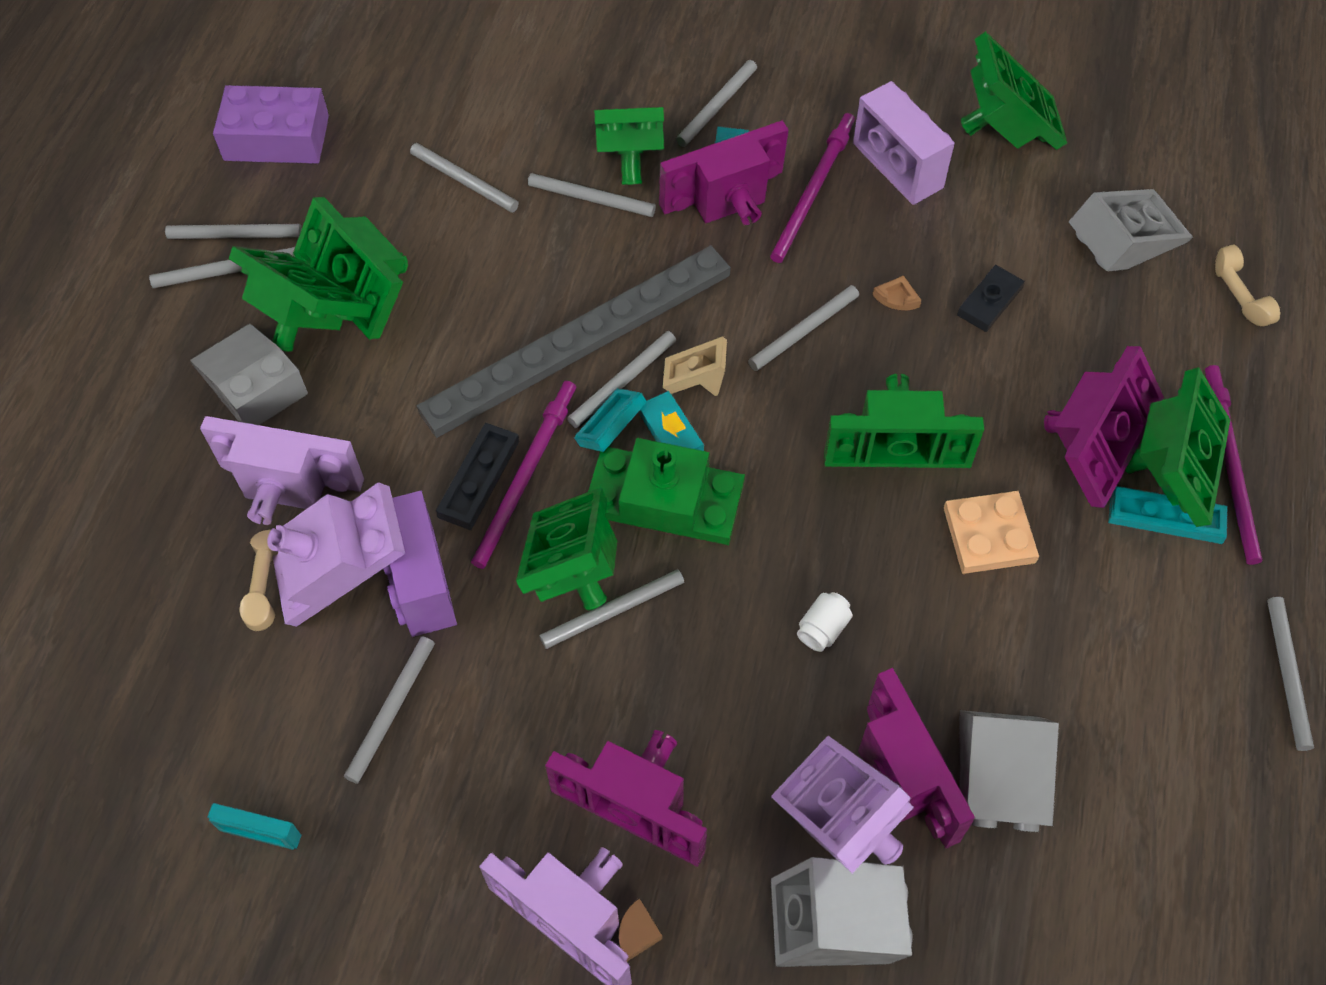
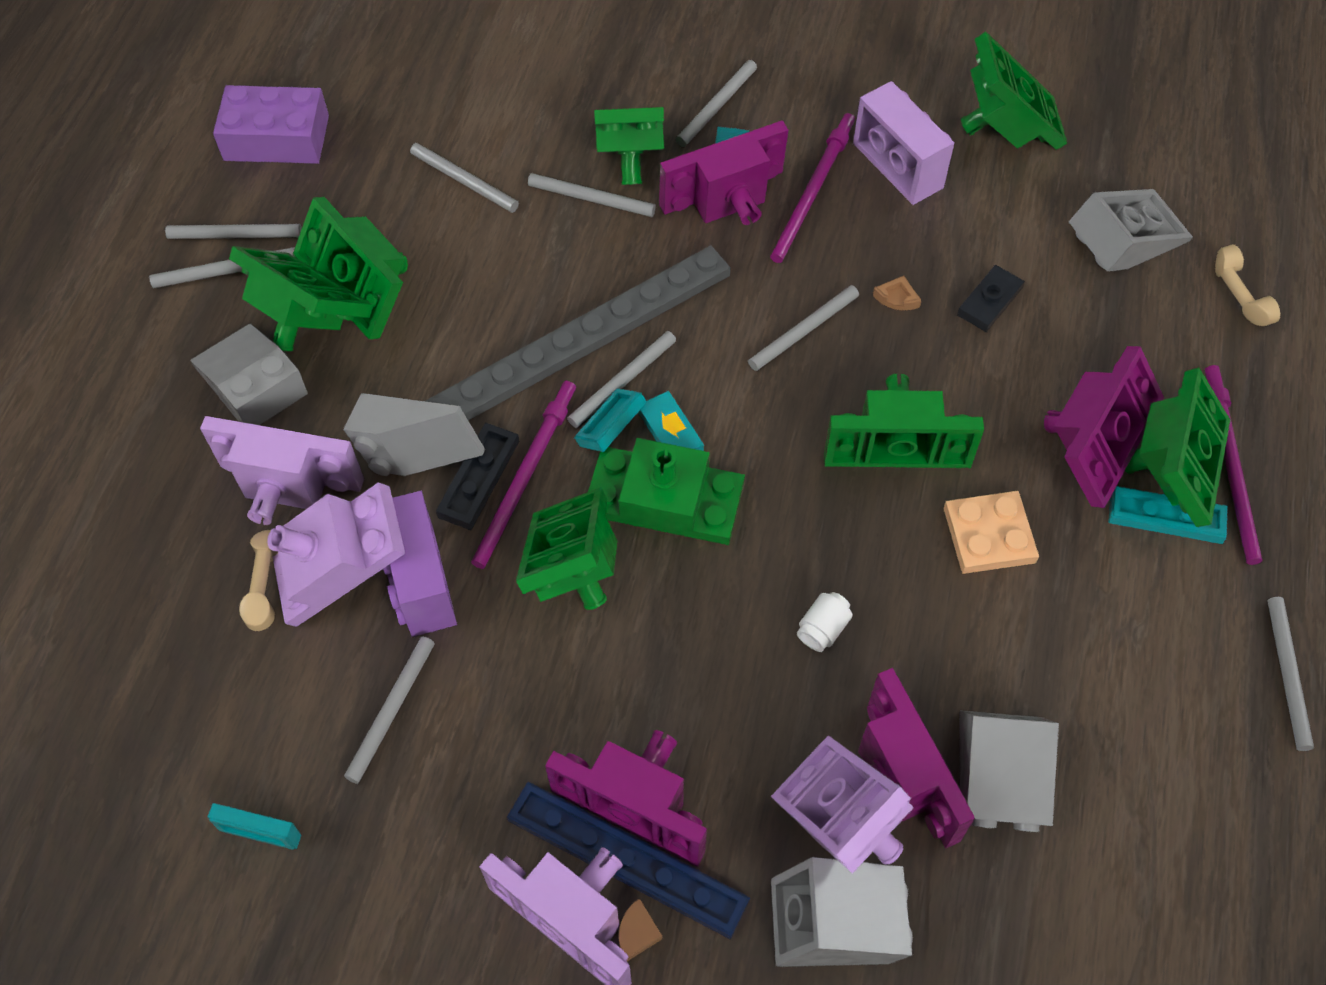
light grey bar [539,569,684,649] -> none
tan slope [663,337,727,396] -> none
none -> light grey slope [343,393,485,476]
none -> dark blue tile [507,782,750,940]

